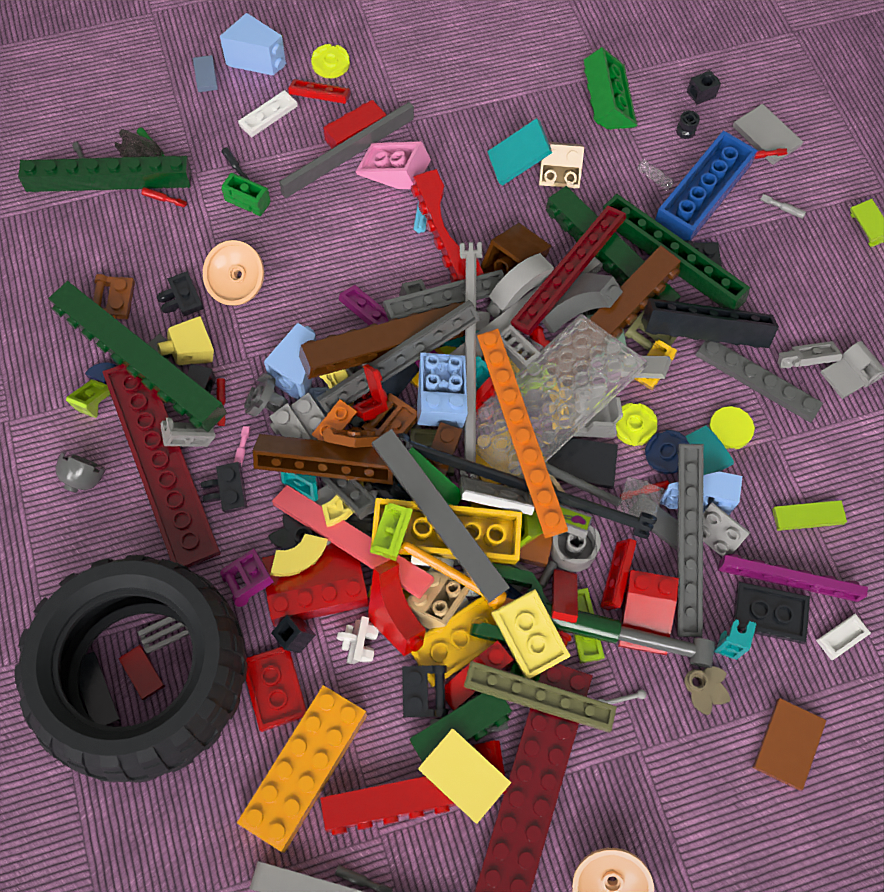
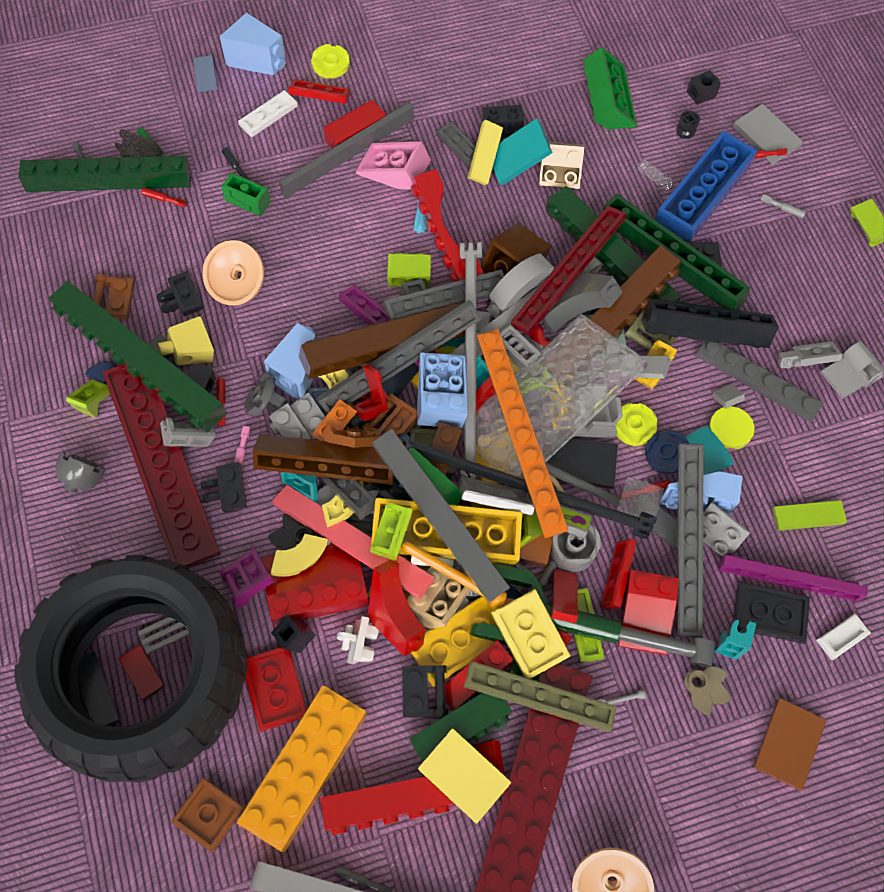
none -> dark orange plate [171,777,245,853]
none -> lime brick [387,253,431,288]
none -> dark grey tile [436,122,476,170]
none -> light yellow tile [467,120,503,185]
none -> black brick [481,105,524,138]
none -> light grey tile [713,384,745,408]

